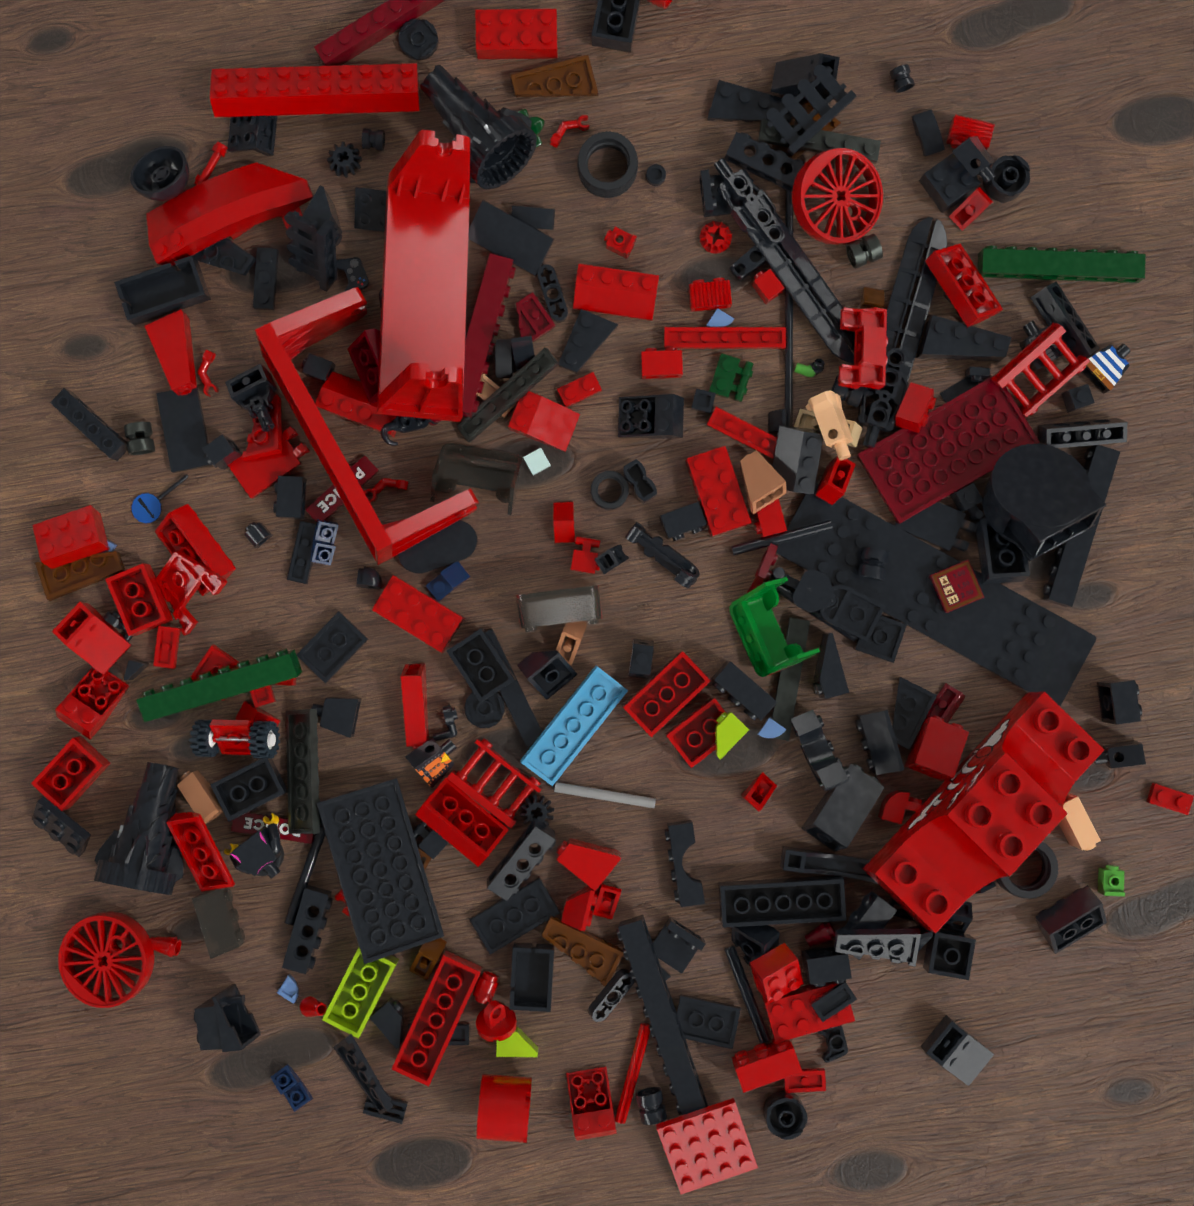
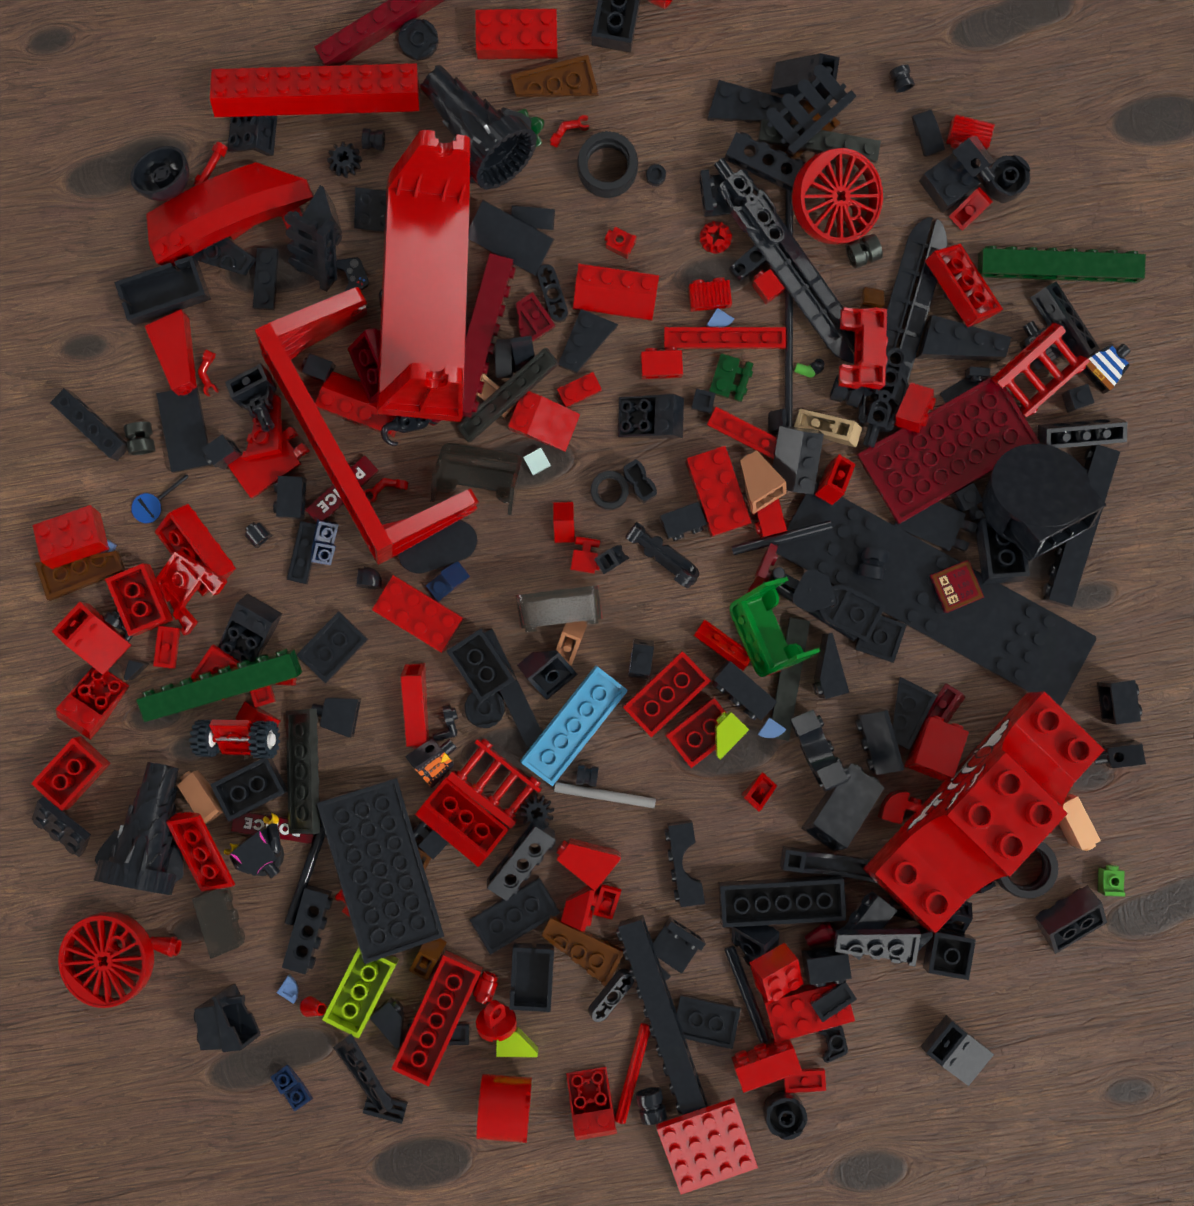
light nougat piece [806,391,853,460] -> none
red plate [1147,783,1194,815] -> none
none -> black slope [218,593,283,662]
none -> black wheel [576,764,599,787]
none -> red plate [693,619,750,671]

